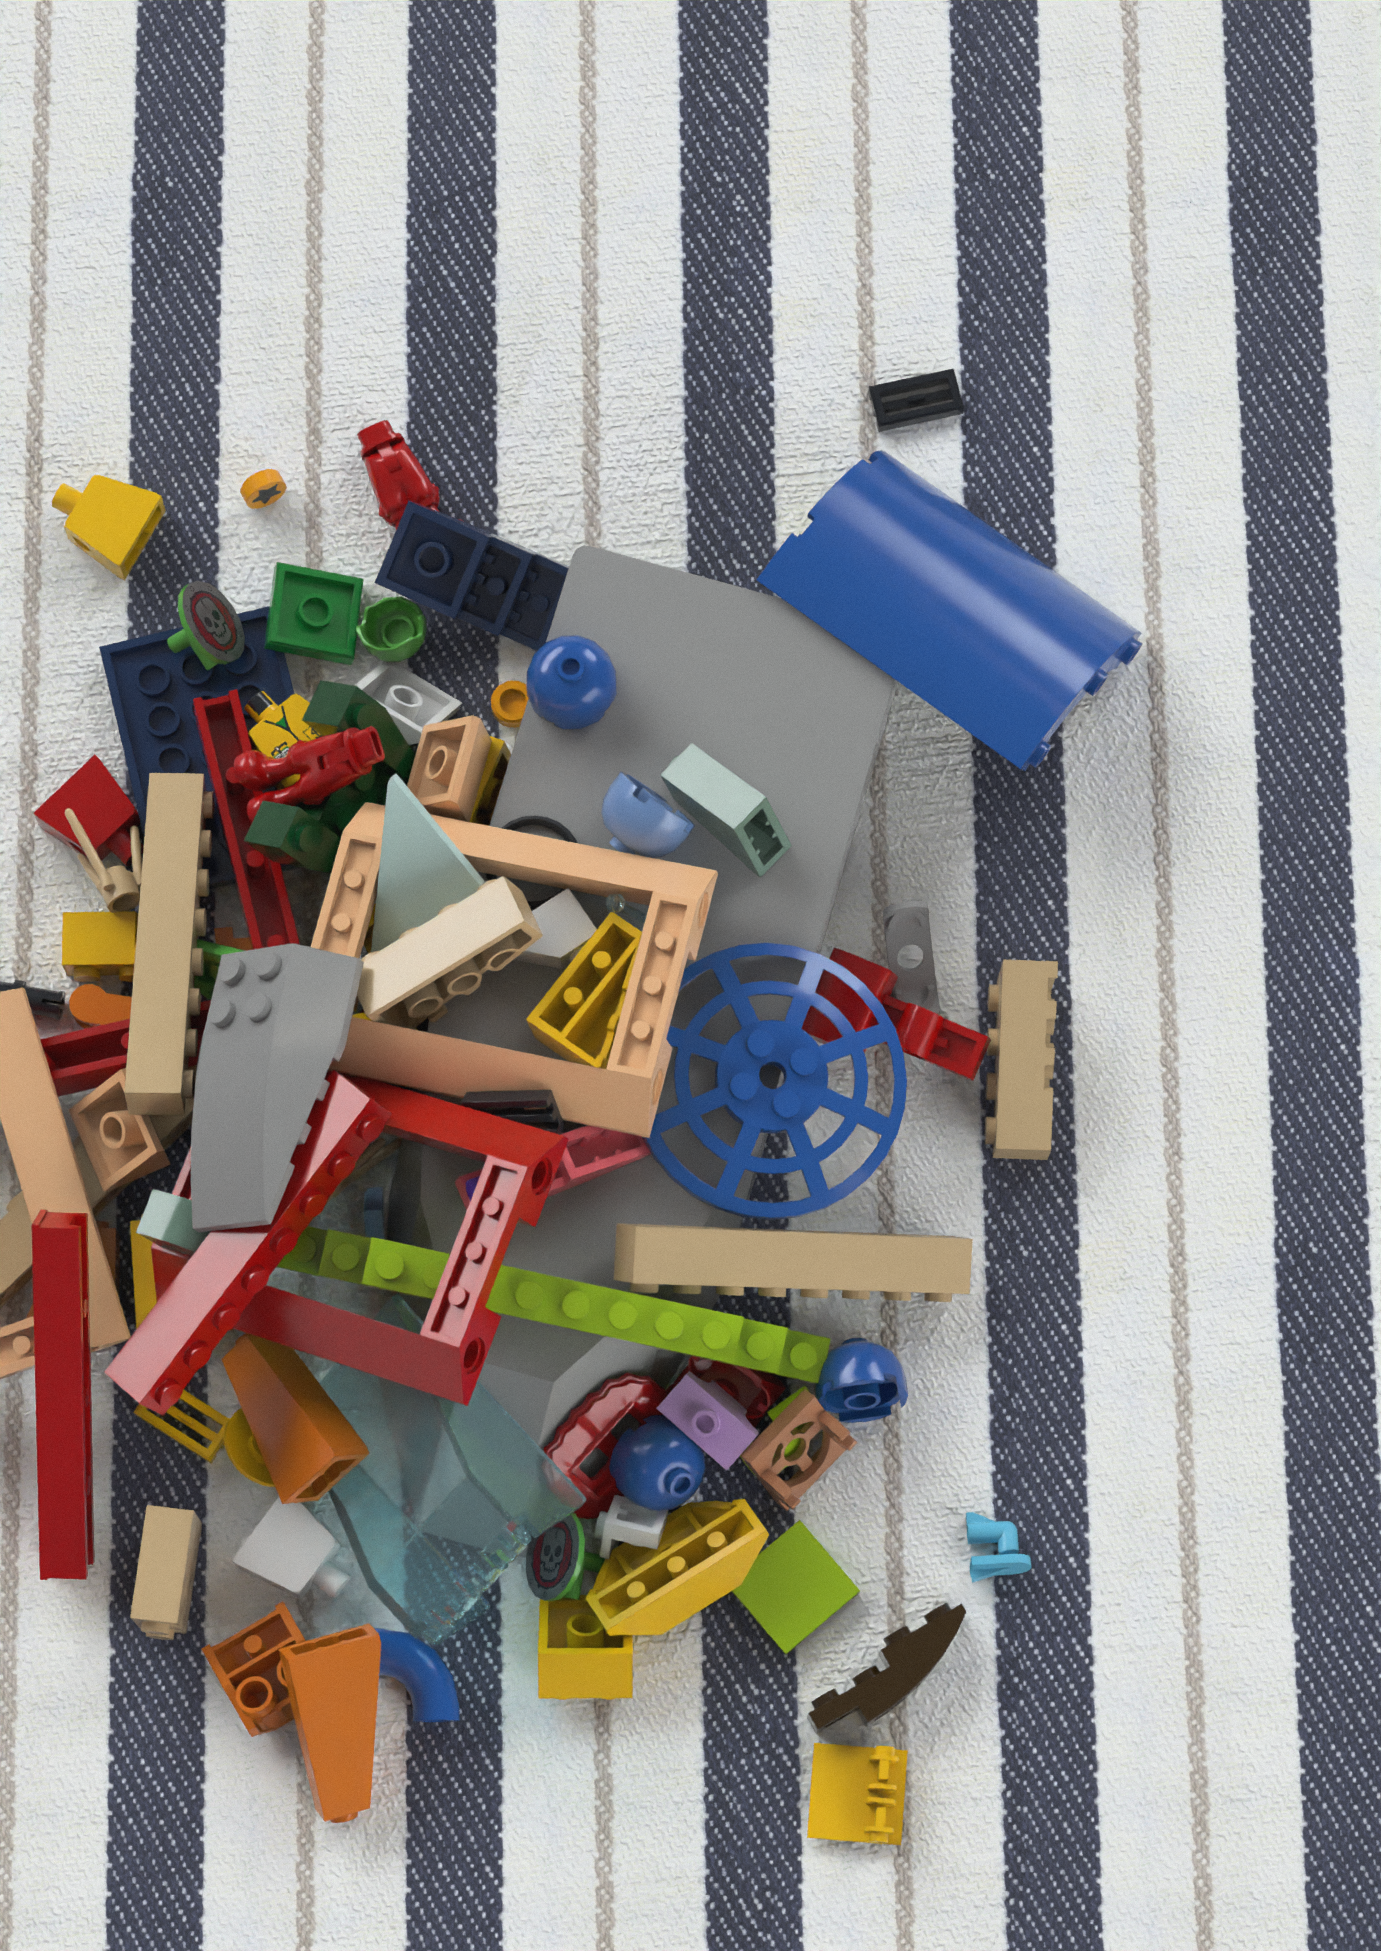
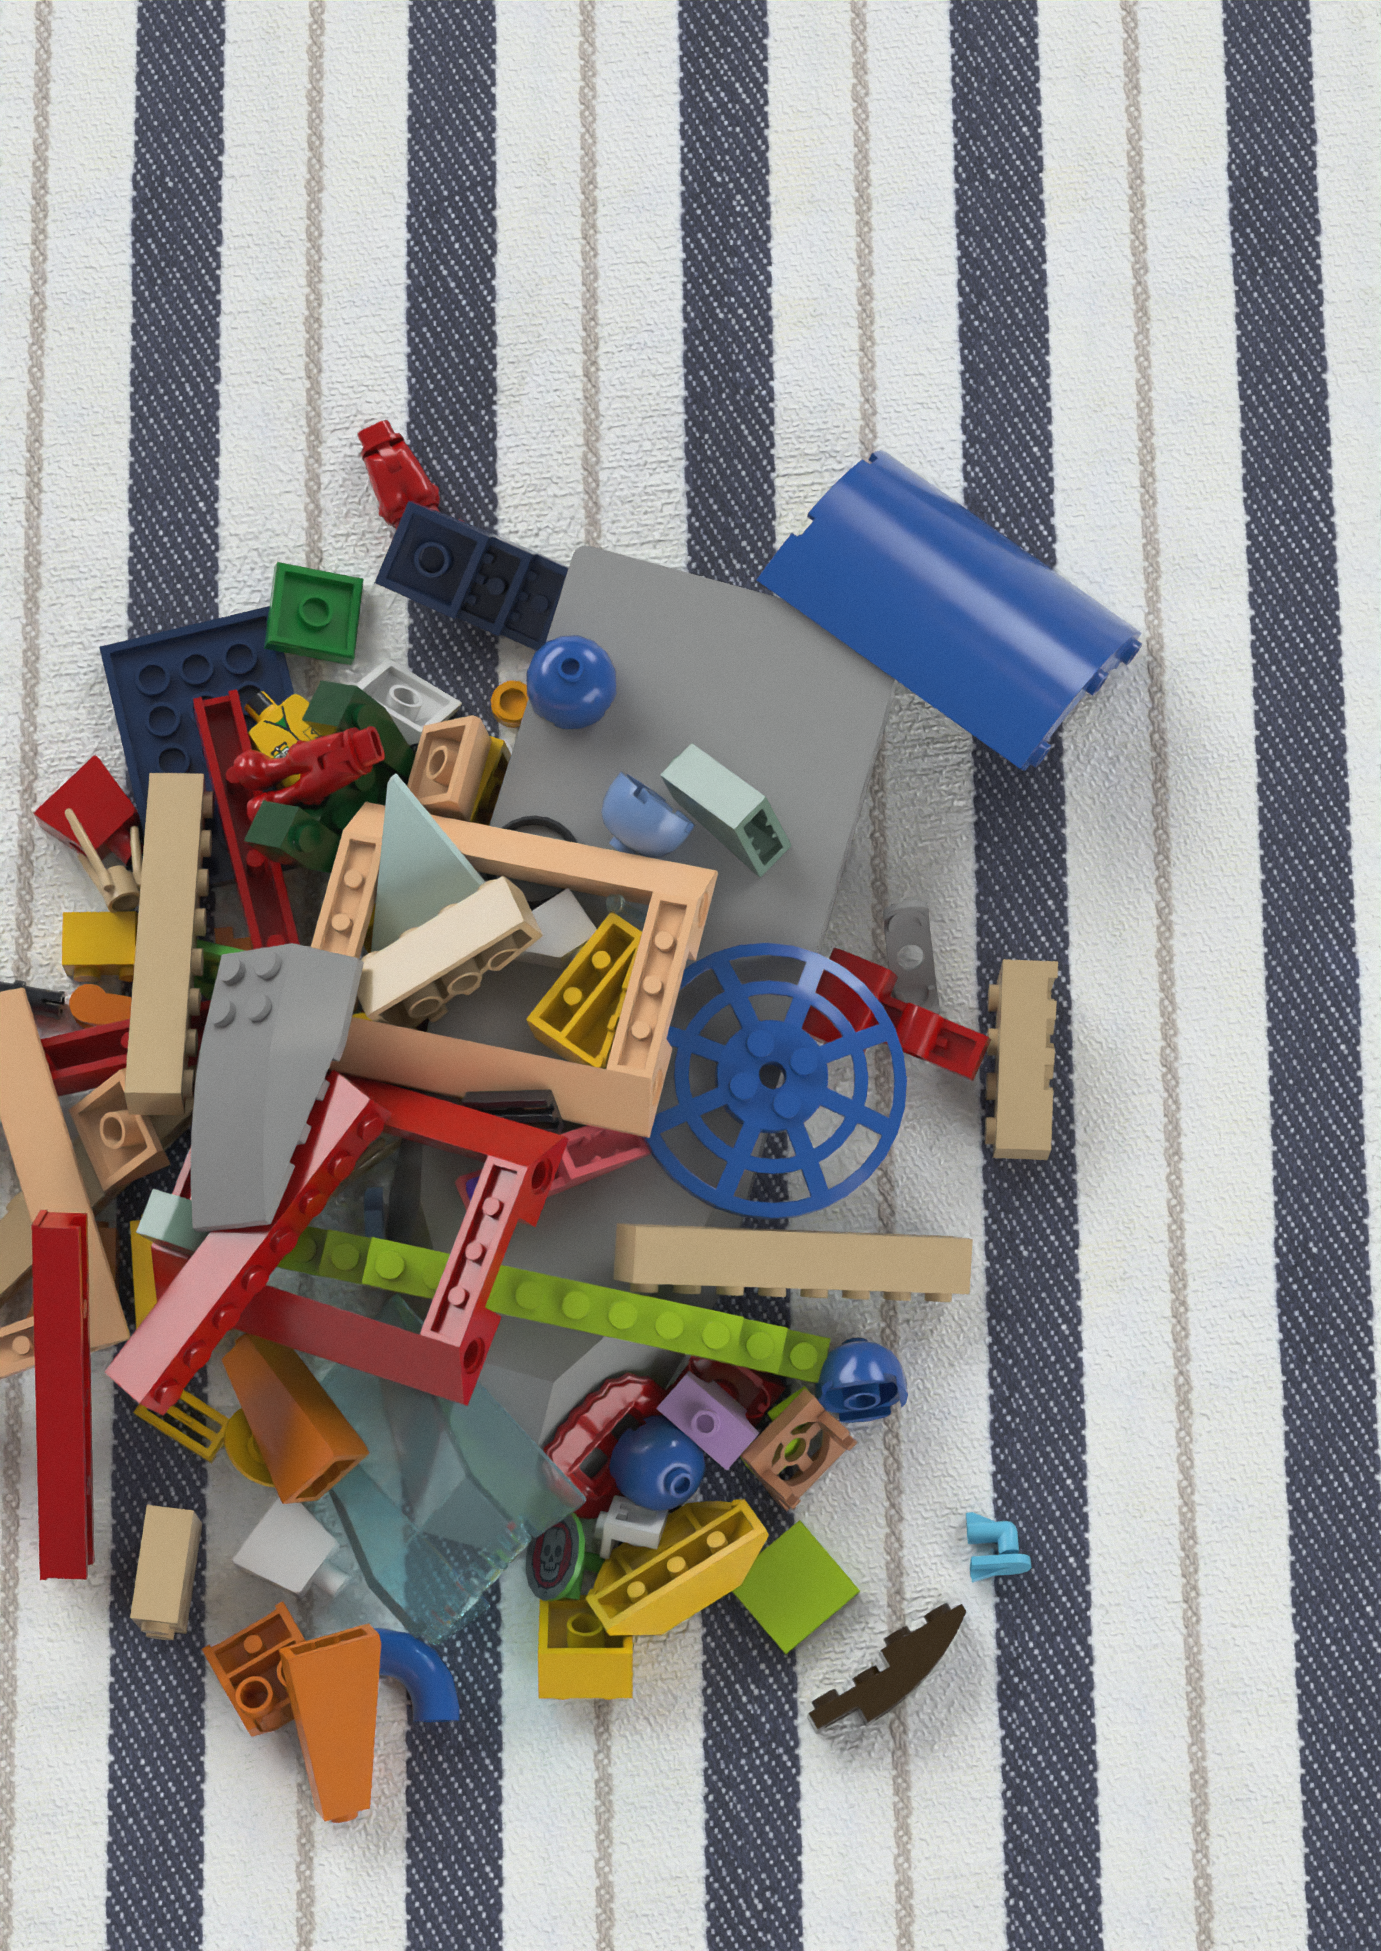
yellow torso [52,475,166,581] -> none
shield [167,581,245,670] -> none
light orange tile [240,469,287,509] -> none
bright green hair [356,596,427,662] -> none
yellow hinge [807,1743,908,1846] -> none
black tile [868,368,964,432] -> none

